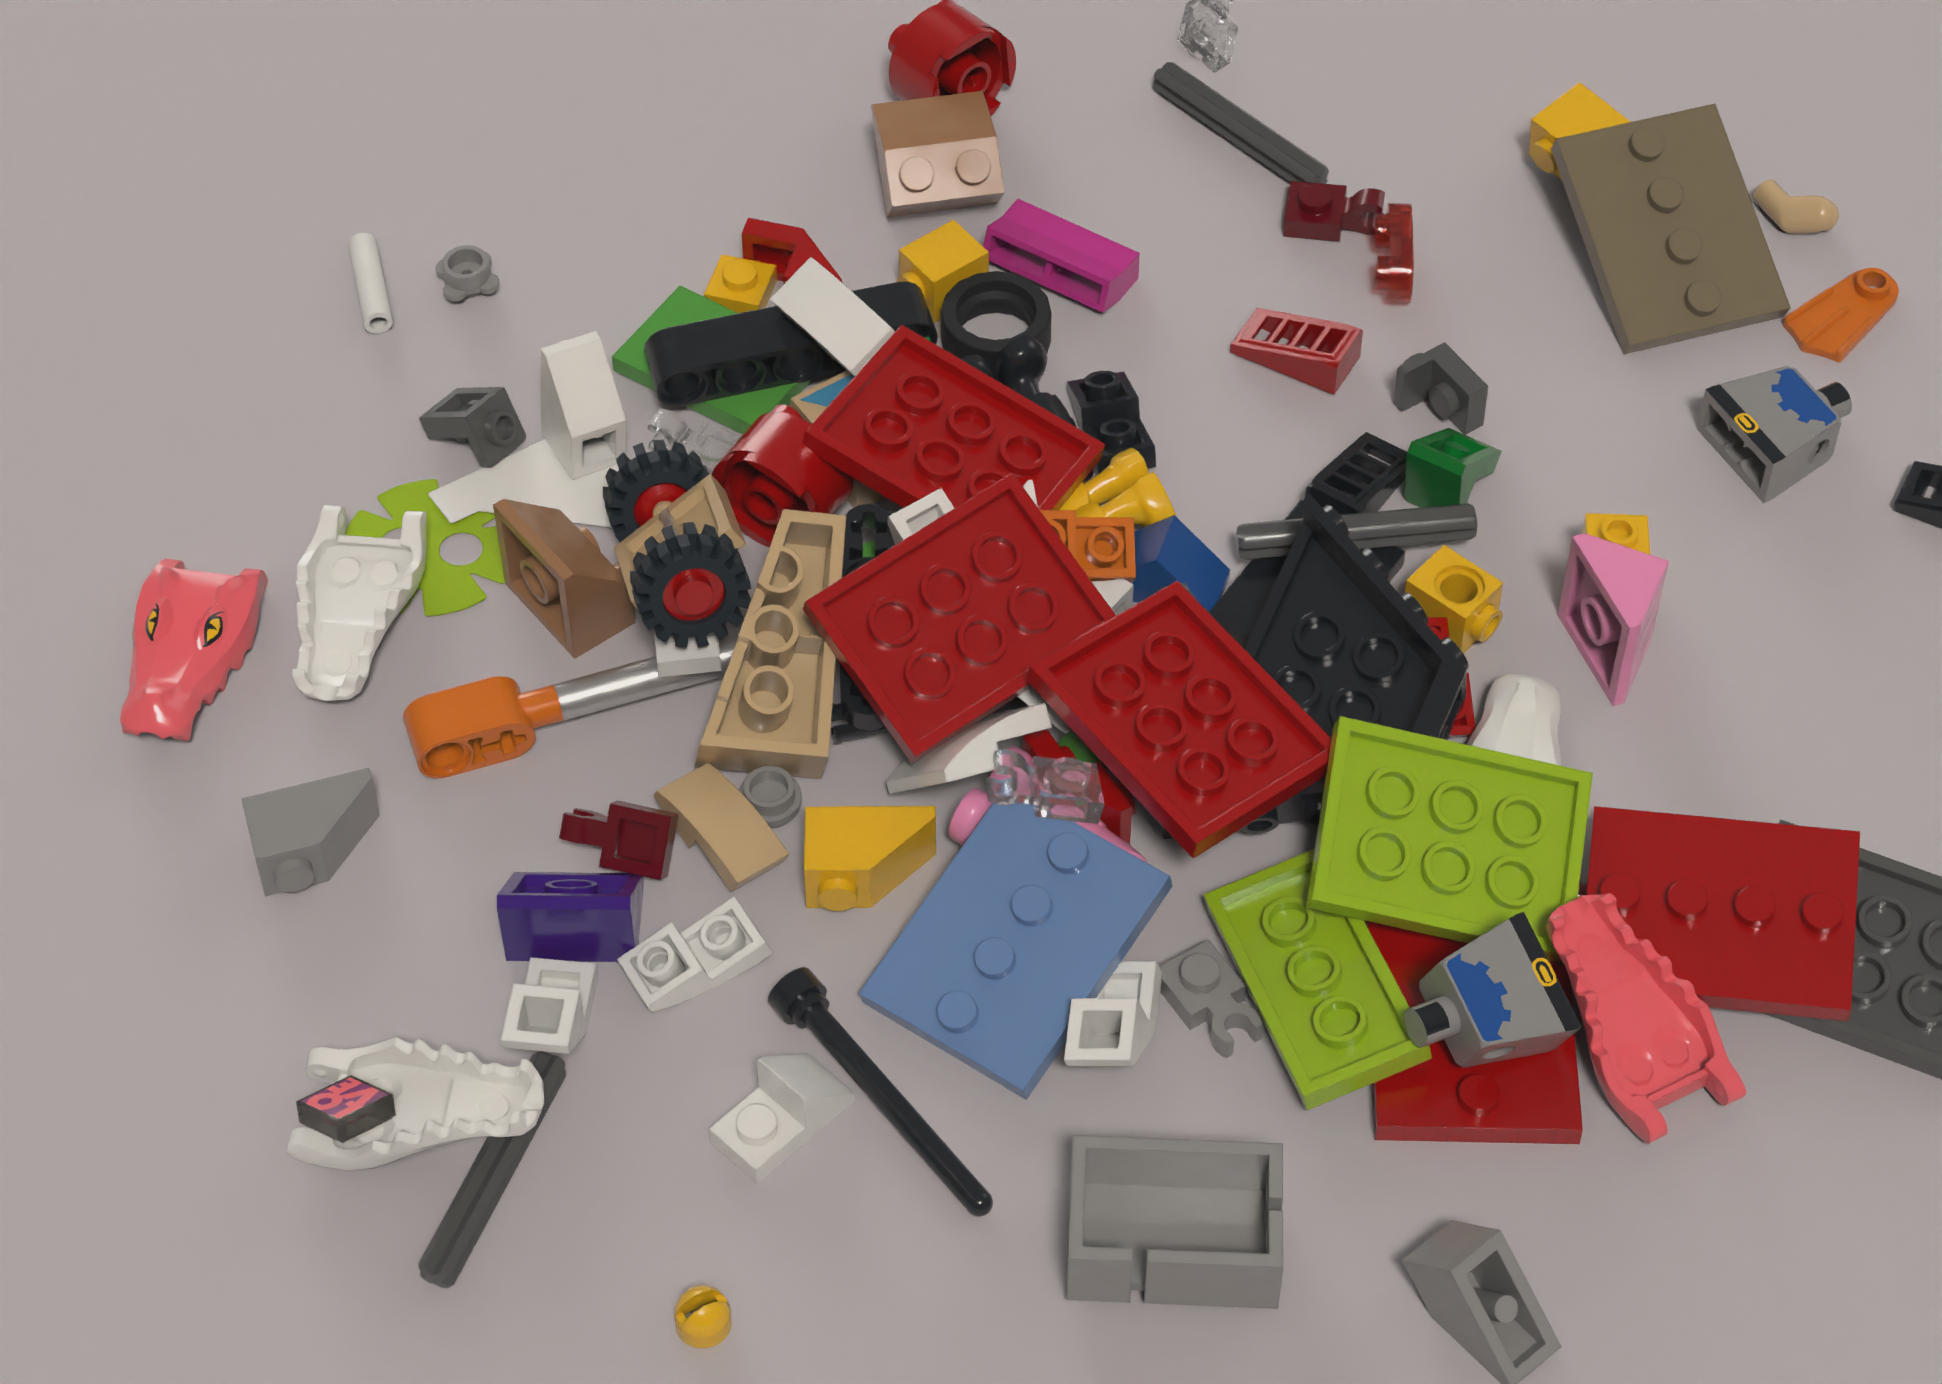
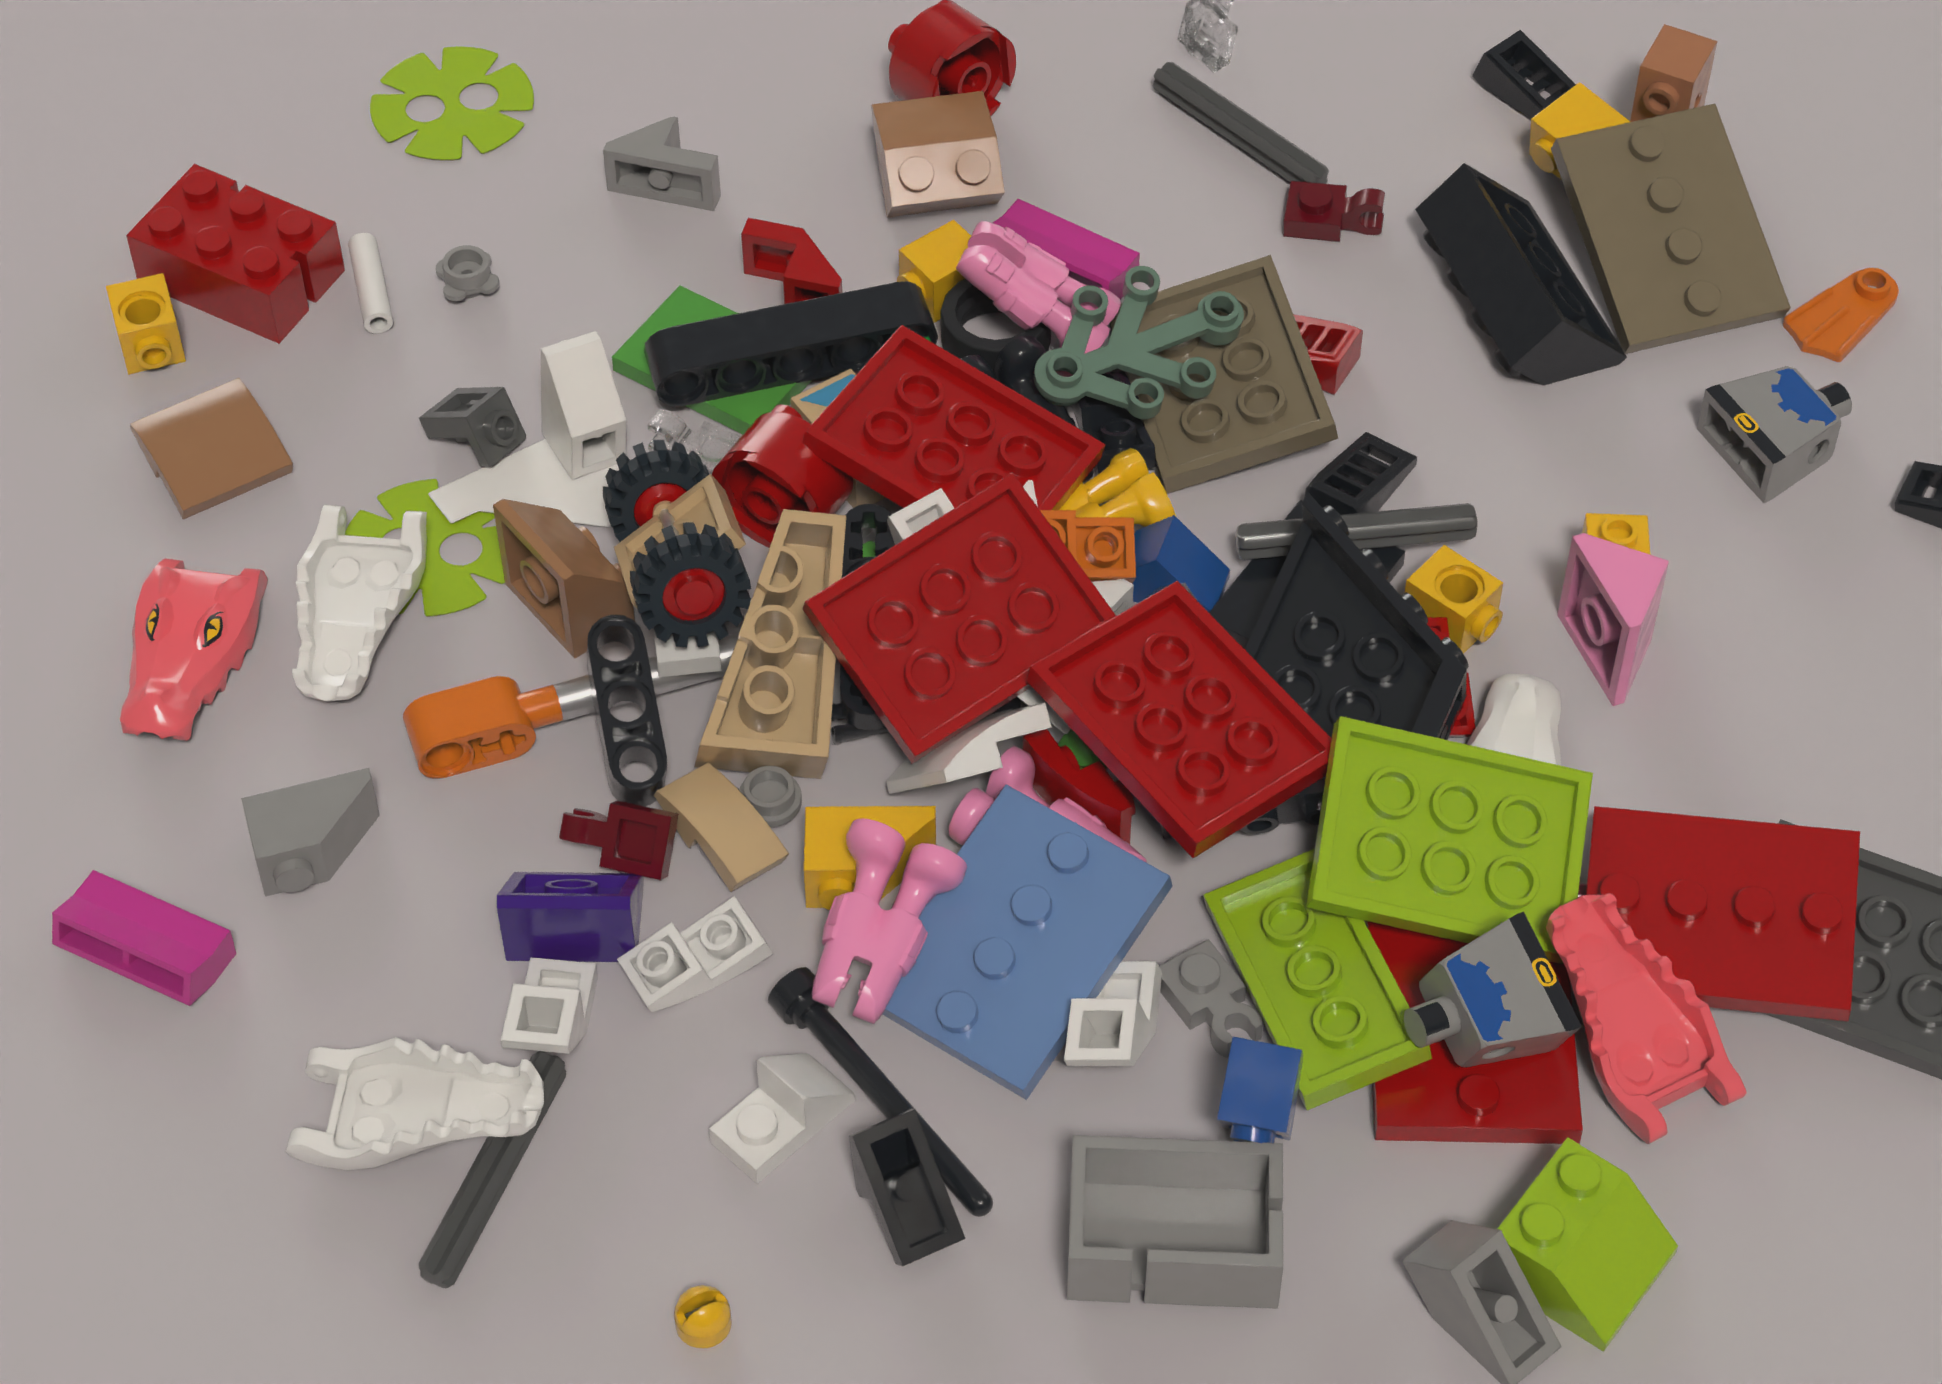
tile [296,1075,396,1143] -> none
yellow plate [704,254,777,313] -> none
white slope [770,257,895,376] -> none
clear plate [985,750,1105,824] -> none
clear red plate [1374,203,1414,303] -> none
dark grey bracket [1394,342,1488,435] -> none
green slope [1405,428,1502,508] -> none
tan arm [1753,179,1839,234] -> none
none -> dark pink piece [52,870,237,1006]
none -> yellow brick [106,273,186,375]
none -> red piece [126,164,345,344]
none -> medium nougat slope [130,378,293,520]
none -> lime piece [370,46,534,160]
none -> black beam [587,615,667,806]
none -> light grey slope [603,116,721,211]
none -> bright pink piece [812,818,967,1024]
none -> black slope [849,1109,966,1266]
none -> bright pink piece [956,221,1121,377]
none -> sand green plant [1034,266,1244,419]
none -> dark tan plate [1109,255,1338,494]
none -> blue slope [1217,1037,1304,1143]
none -> black slope [1415,163,1627,385]
none -> black slope [1472,30,1576,119]
none -> lime slope [1497,1137,1678,1352]
none -> nougat brick [1630,24,1717,122]

